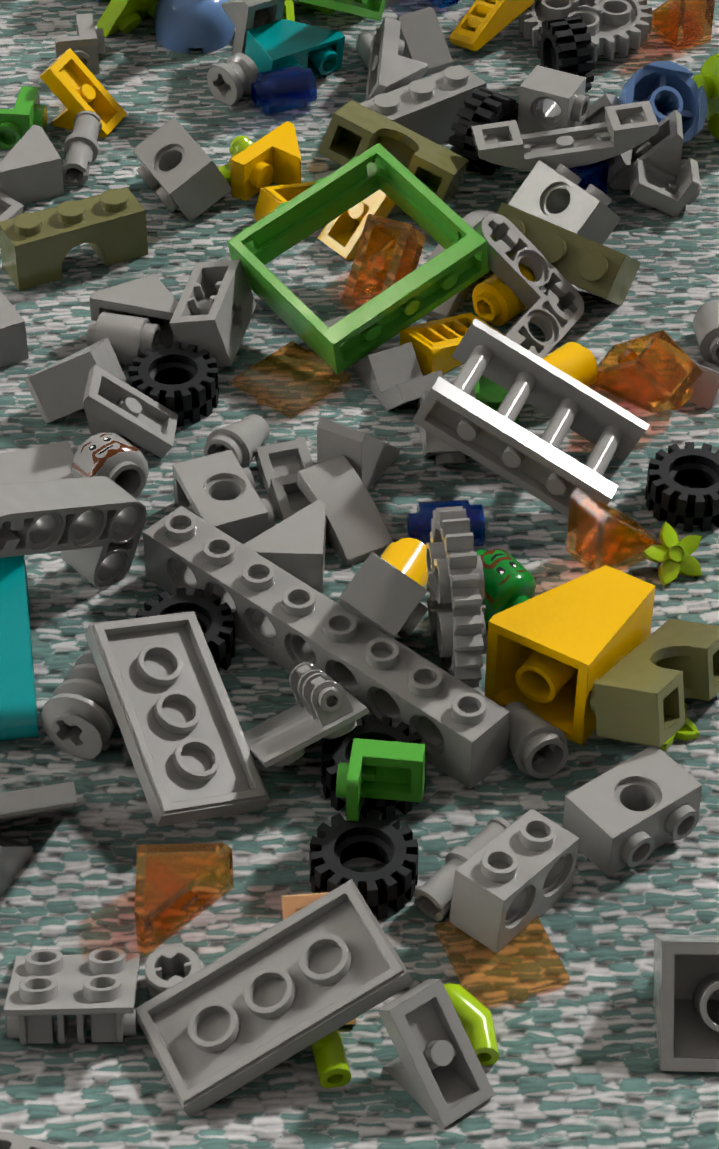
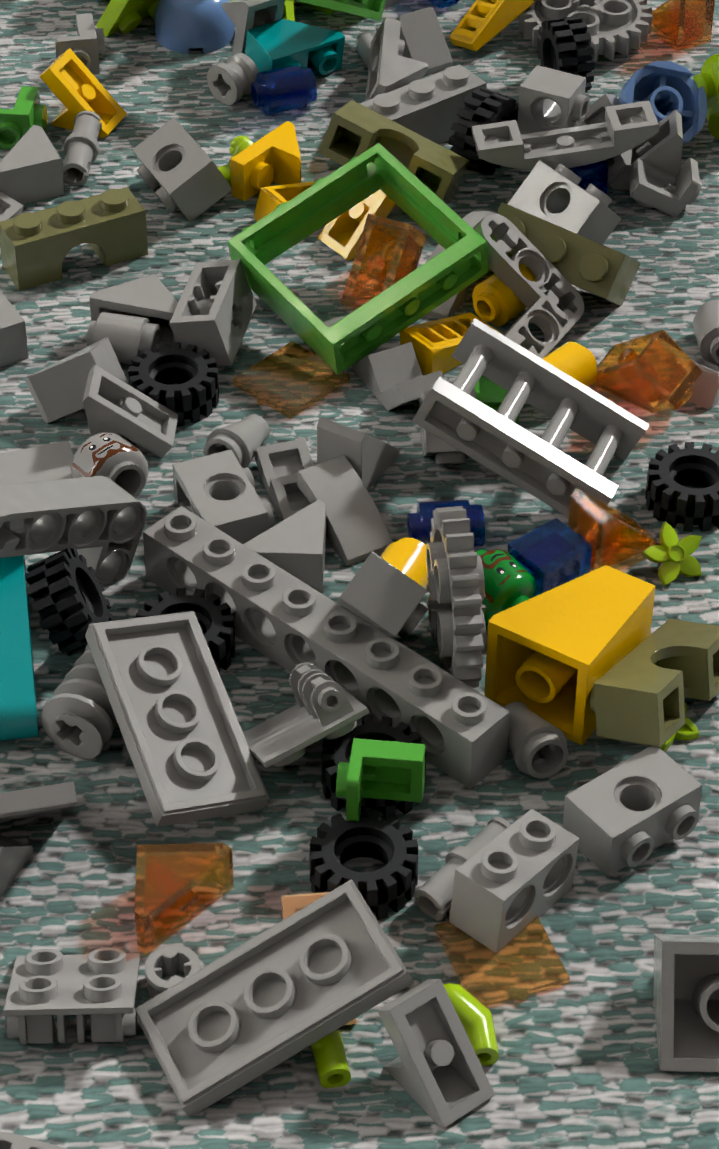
none -> black tyre [25,547,114,656]
none -> clear blue brick [507,518,592,597]

